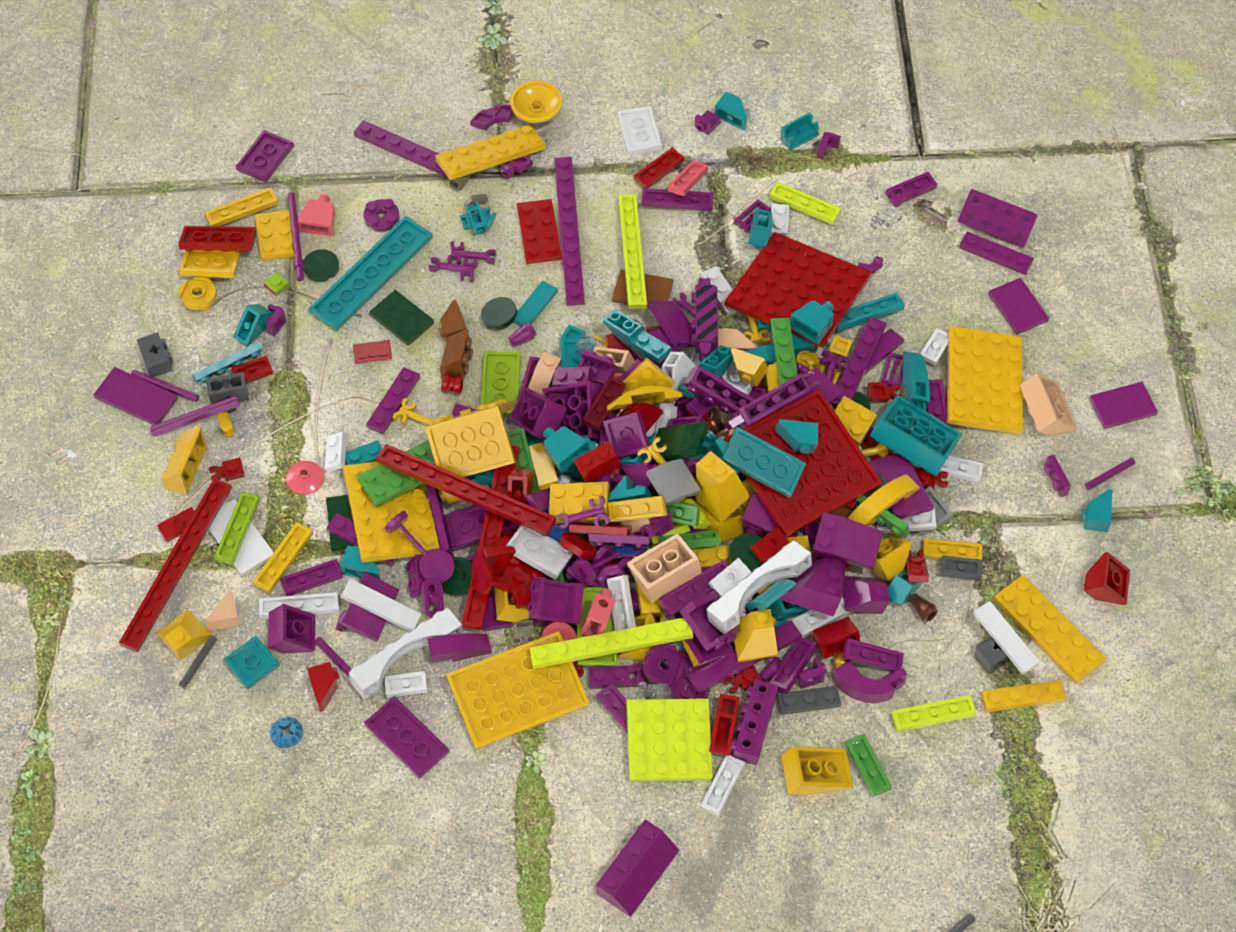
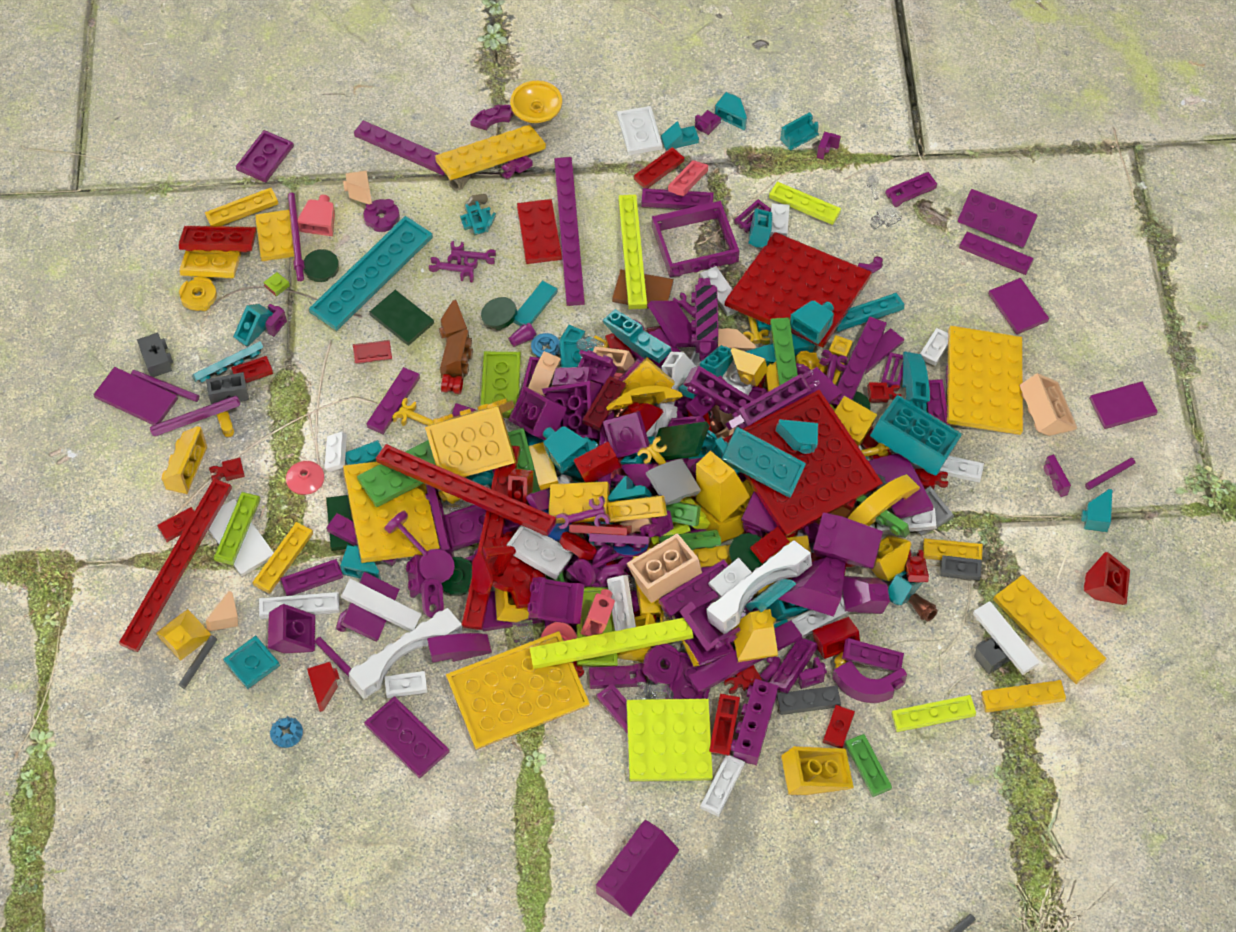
none -> light nougat slope [343,170,372,204]
none -> dark azure gear [531,333,559,357]
none -> magenta window [652,201,740,277]
none -> teal slope [661,121,699,151]
none -> red plate [823,705,855,749]

